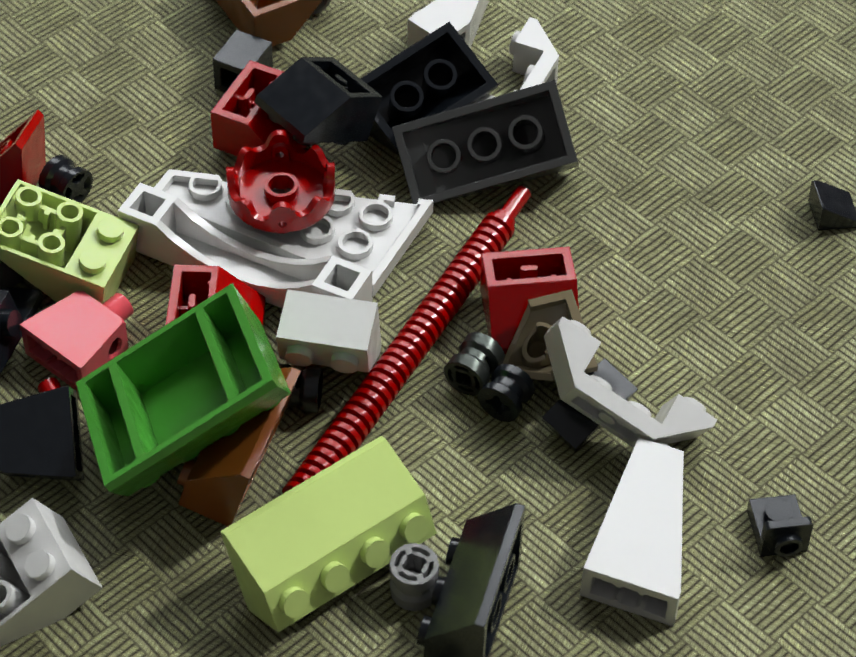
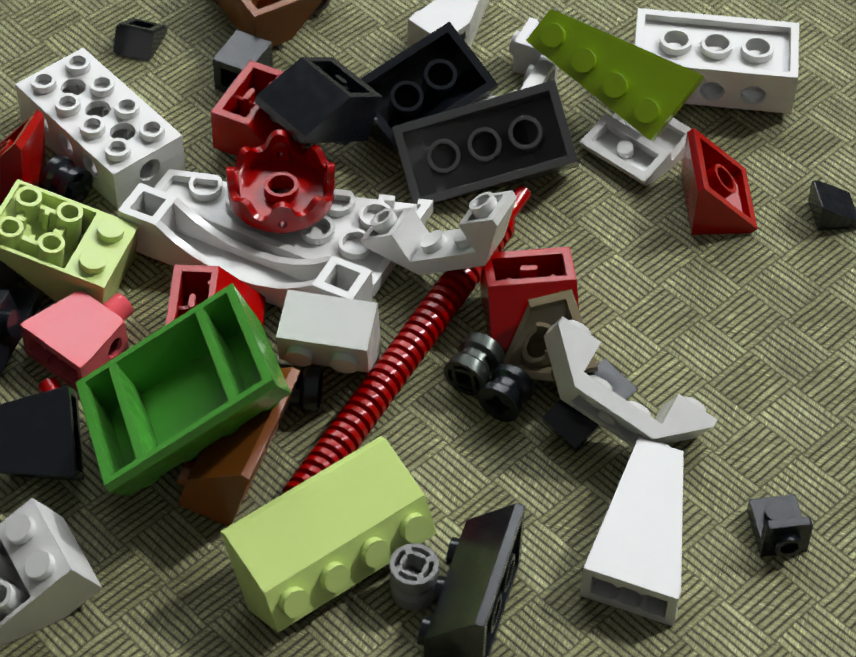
none -> white brick [15,48,186,210]
none -> black slope [113,18,167,61]
none -> white slope [360,190,517,275]
none -> lime wing [525,8,705,142]
none -> white slope [580,113,691,186]
none -> white brick [634,8,799,114]
none -> red slope [681,128,758,235]

